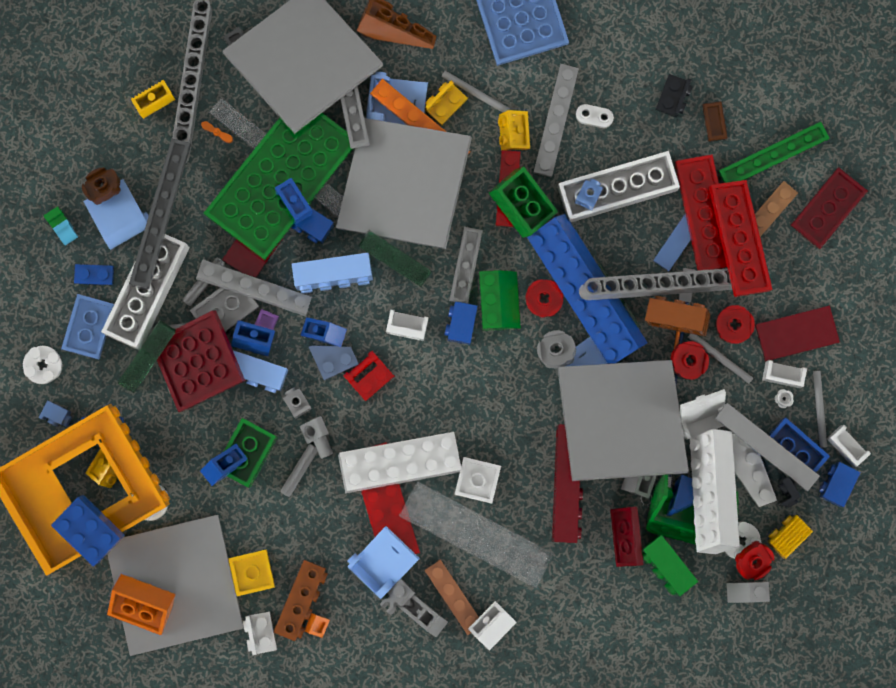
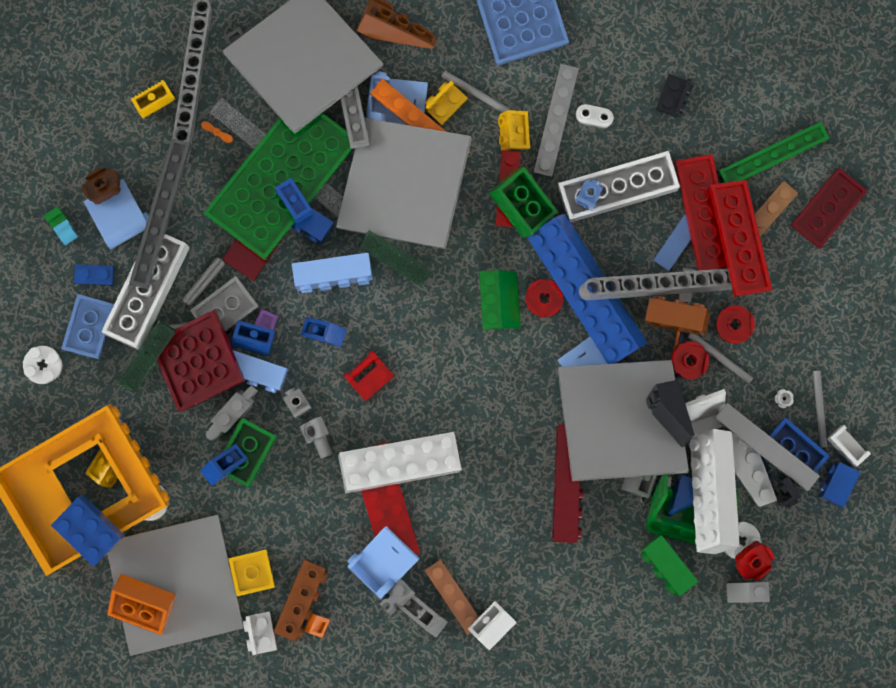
medium blue brick [39,401,72,427] -> none
light grey plate [196,260,312,316] -> none
light grey axle [281,444,318,497] -> none
sand blue wing [309,346,358,381] -> none
white panel [386,310,429,341] -> none
clear plate [399,482,554,588] -> none
blue brick [445,301,478,345] -> none
light grey tile [449,227,483,304] -> none
white plate [455,457,501,504] -> none
light grey plate [537,330,576,369] -> none
dark red tile [610,506,644,567] -> none
reddish brown tile [702,101,728,142] -> none
dark red tile [755,306,840,362] -> none
white panel [762,360,807,388] -> none
yellow brick [767,515,813,559] -> none
none -> light grey hinge [206,385,258,441]
none -> black slope [646,380,695,447]

